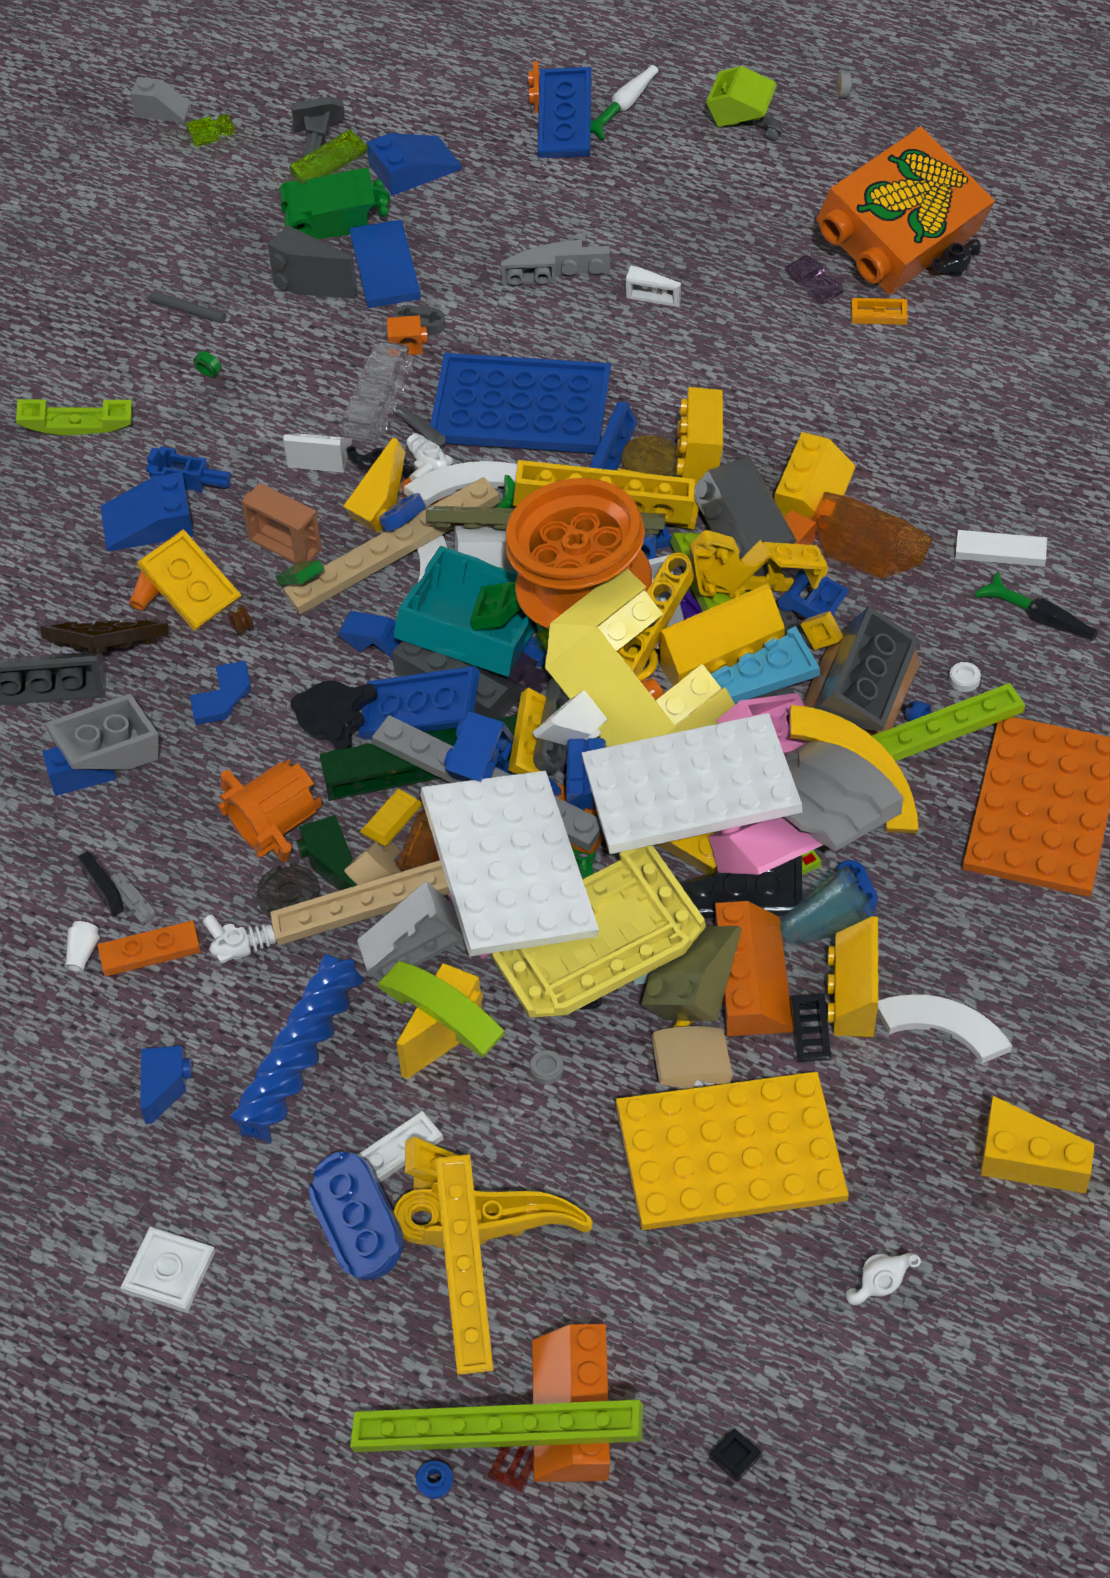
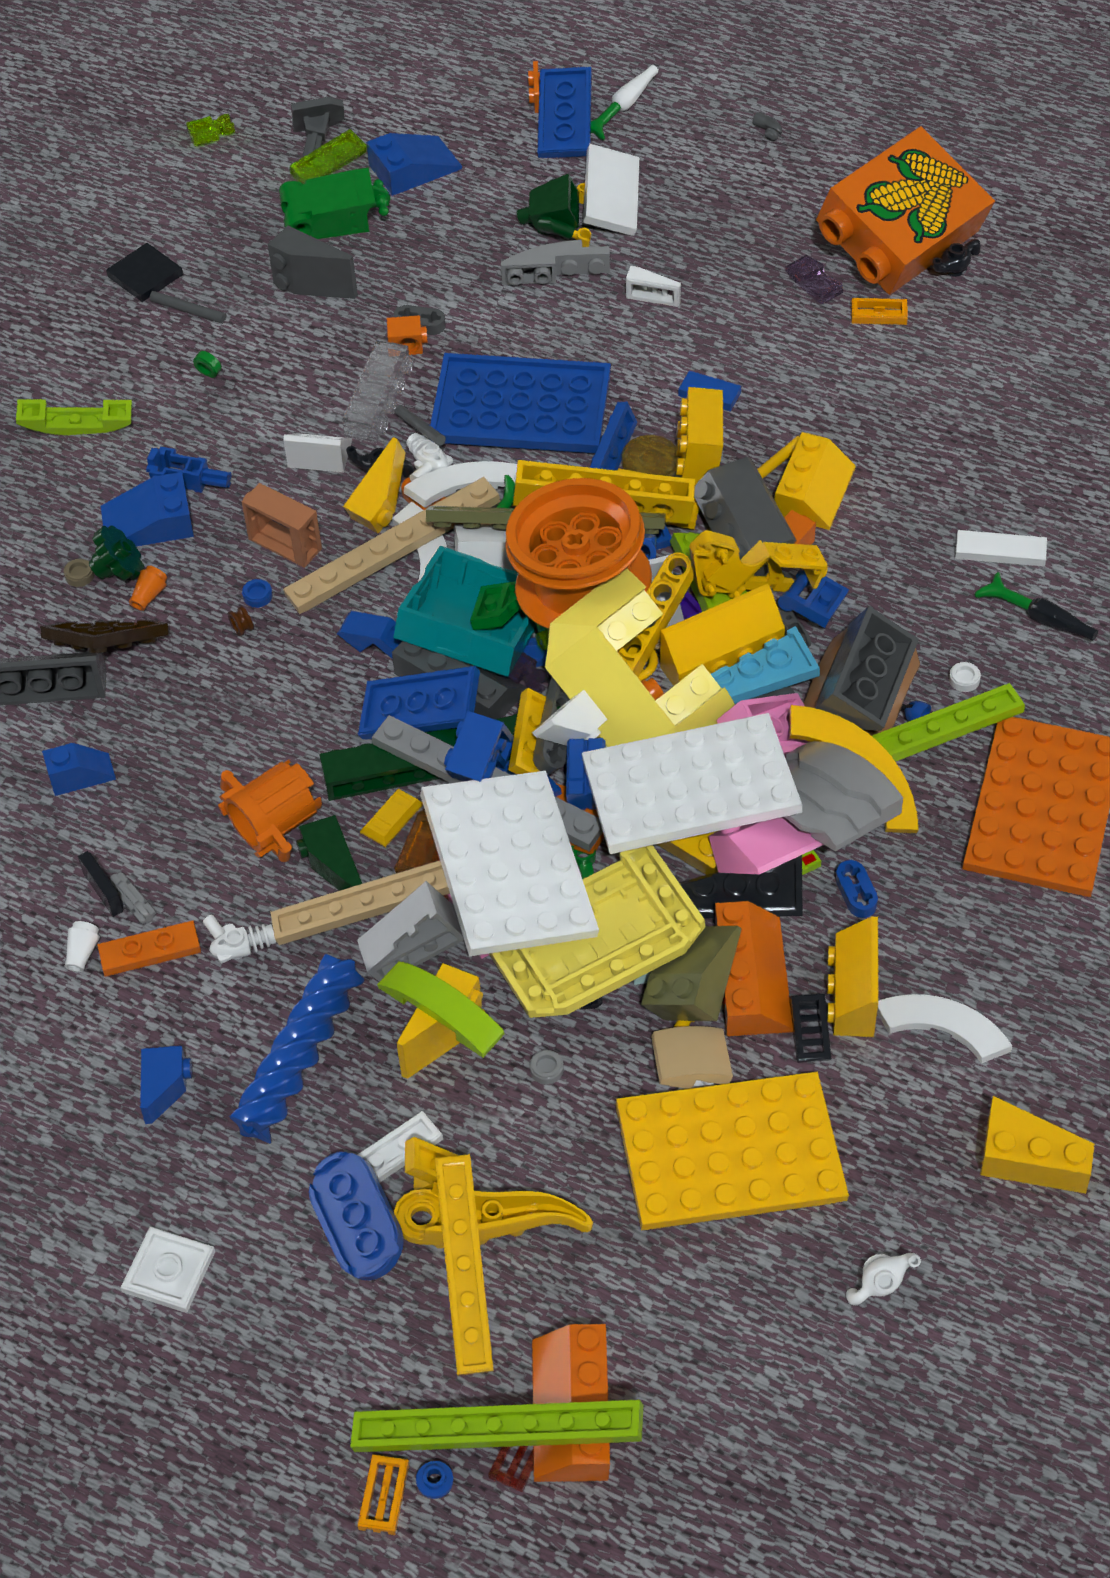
light grey slope [45,693,158,769] -> none
light grey slope [130,77,191,123] -> none
yellow tile [137,529,241,631] -> none
blue tile [190,661,251,725] -> none
clear smoke tile [257,864,321,919] -> none
green tile [275,560,324,586] -> none
black tile [290,681,378,750] -> none
tan brick [344,842,401,885] -> none
blue tile [349,219,421,308] -> none
blue beam [379,493,426,532] -> none
lime slope [706,66,777,127] -> none
black tile [709,1428,762,1482] -> none
clear light blue cone [780,866,875,946] -> none
yellow plate [800,611,844,650] -> none
clear orange wedge [812,491,933,579] -> none
light grey tile [836,72,852,99] -> none
none -> dark tan tile [64,559,95,587]
none -> dark green plant [89,525,144,581]
none -> black tile [106,243,183,302]
none -> blue tile [242,579,273,608]
none -> light orange tile [358,1454,409,1535]
none -> dark green torso [517,173,591,247]
none -> white tile [583,144,639,236]
none -> blue tile [678,370,741,412]
none -> yellow bar [757,436,799,479]

